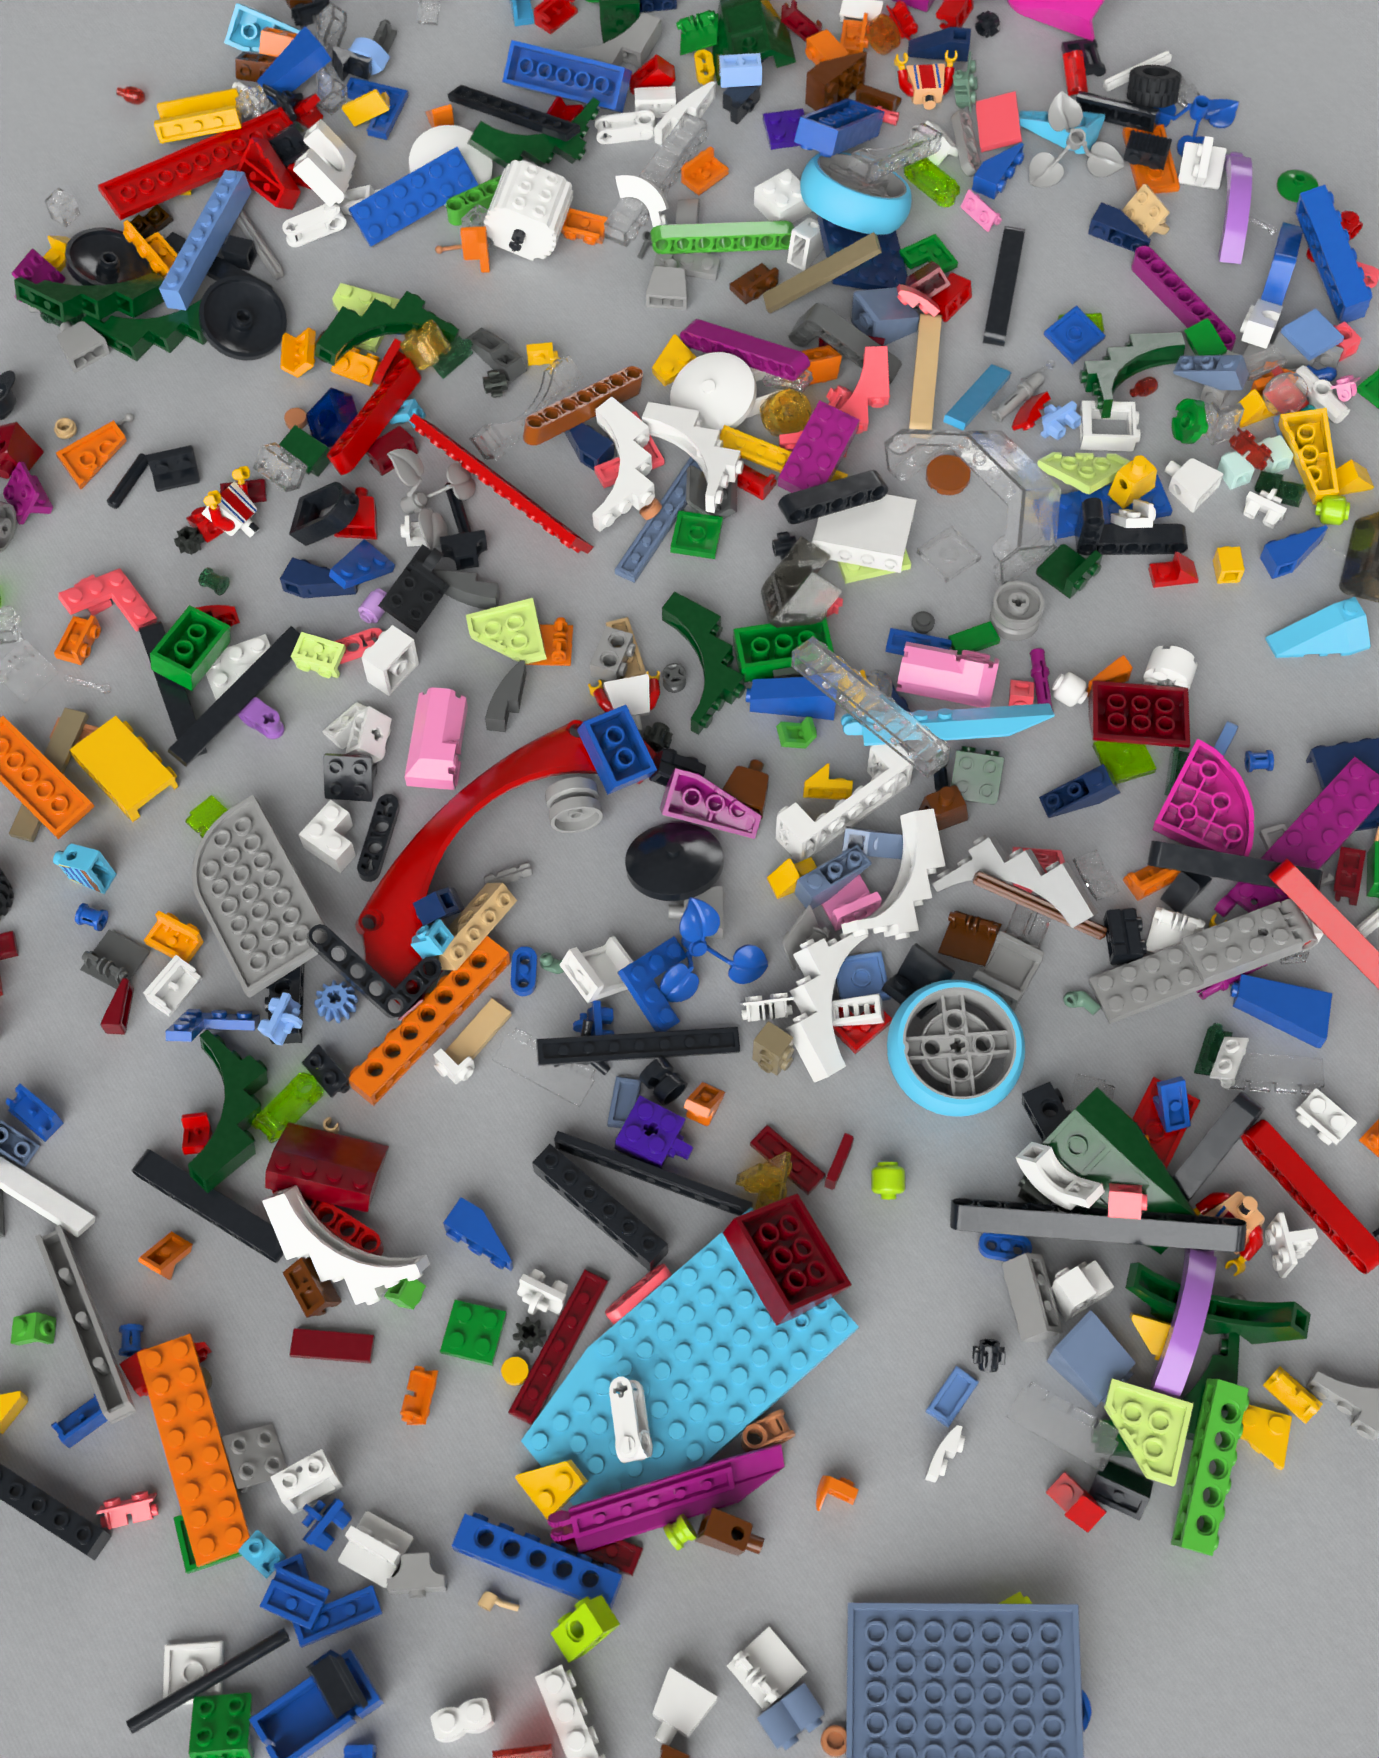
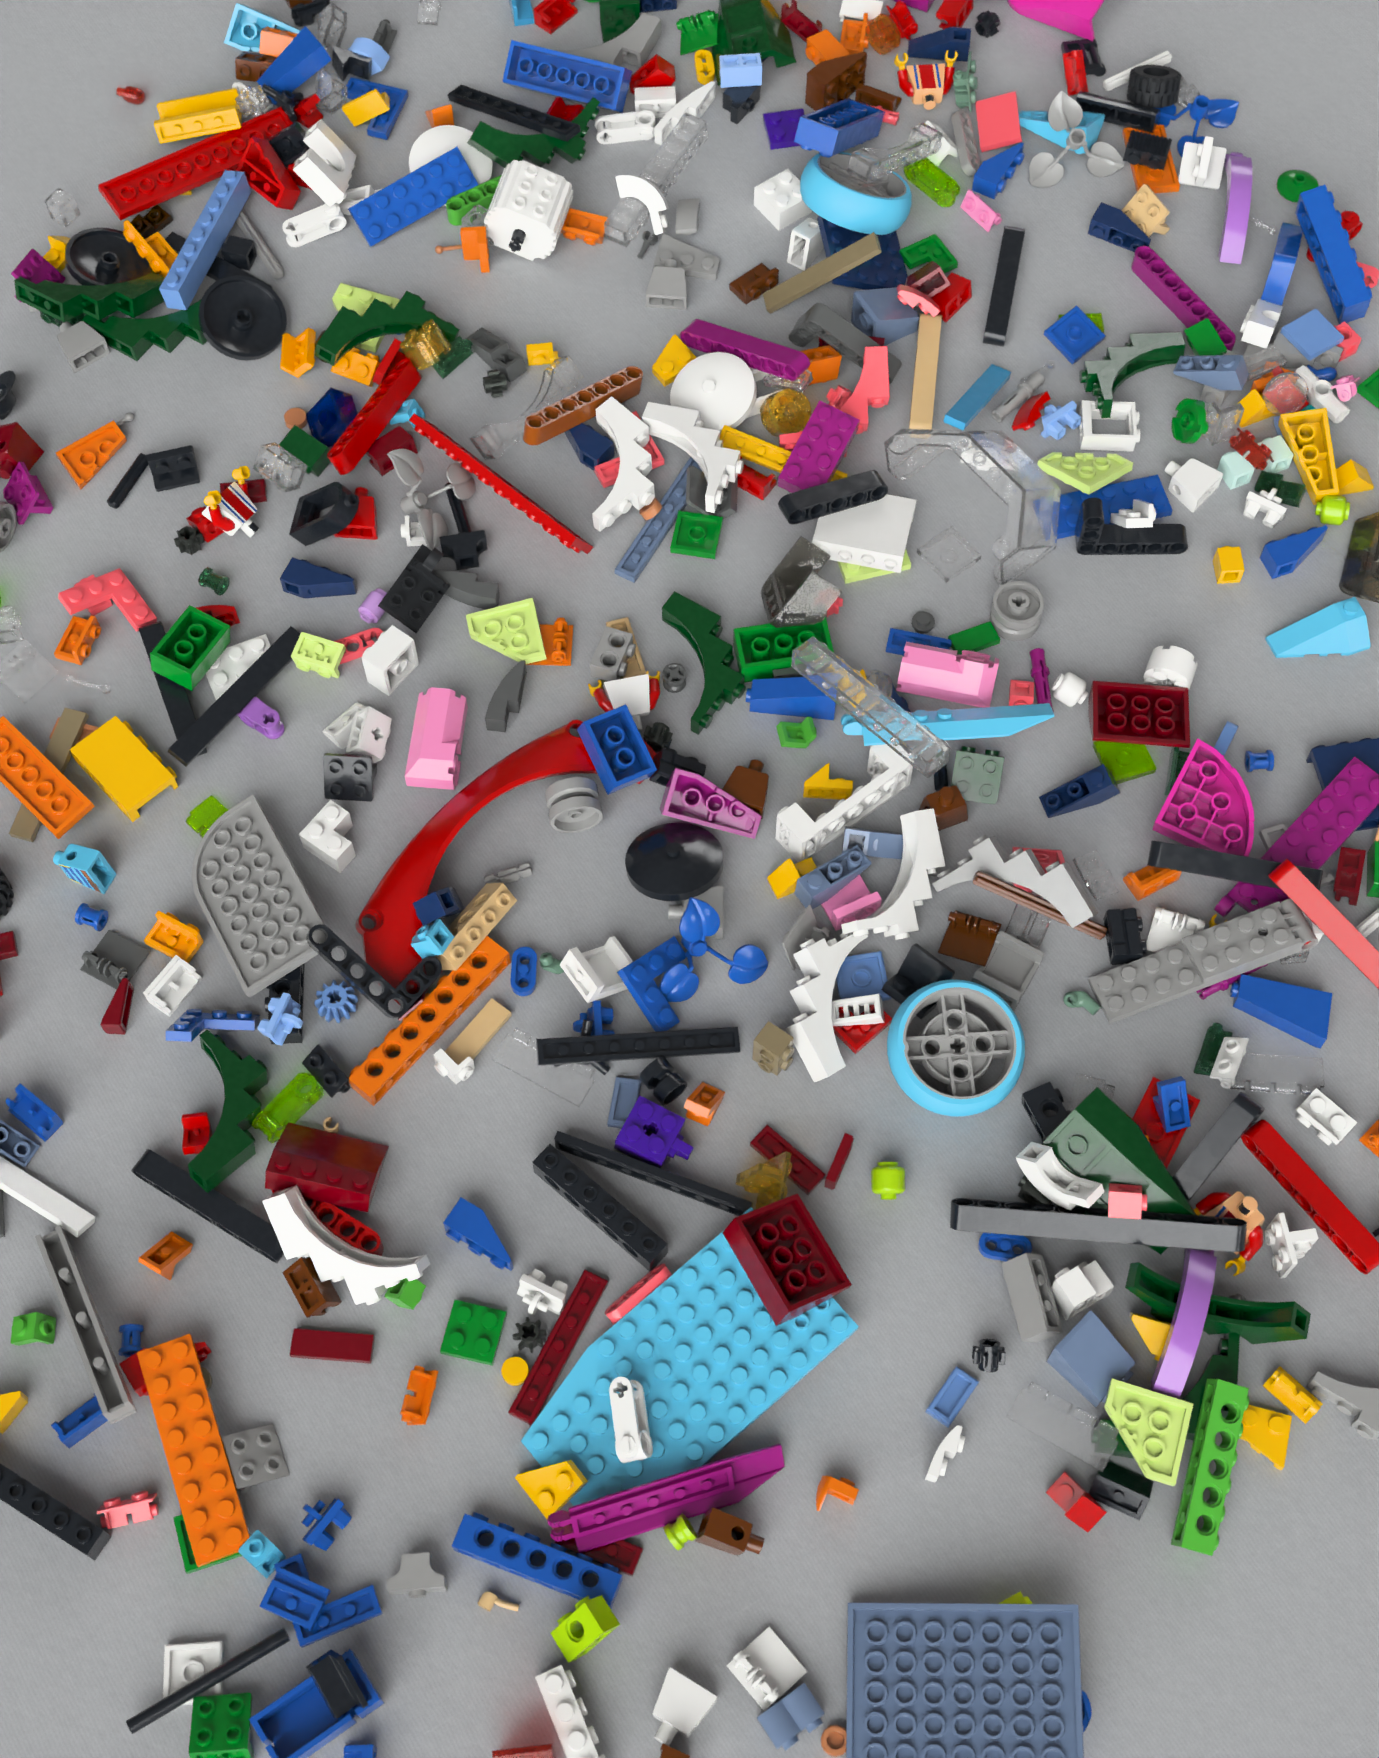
tan plate [54,418,77,439] -> none
white window [270,1449,343,1515] -> none
blue wing [329,539,395,589] -> none
white bracket [338,1511,414,1588] -> none
black beam [357,794,400,882] -> none
white brick [430,1698,495,1743] -> none
bright green beam [650,221,794,254] -> none
orange bracket [681,146,728,196] -> none
white hinge [740,993,794,1022] -> none
nougat piece [741,1409,796,1453] -> none
black gear [772,531,798,561] -> none
dark orange tile [926,455,971,496] -> none
dark green bracket [1036,544,1103,599] -> none
orange slope [1087,655,1133,697] -> none
yellow torso [1108,455,1157,509] -> none
clear red cylinder [1130,376,1158,397] -> none
red slope [1148,552,1199,588] -> none
black slope [1161,871,1212,914] -> none

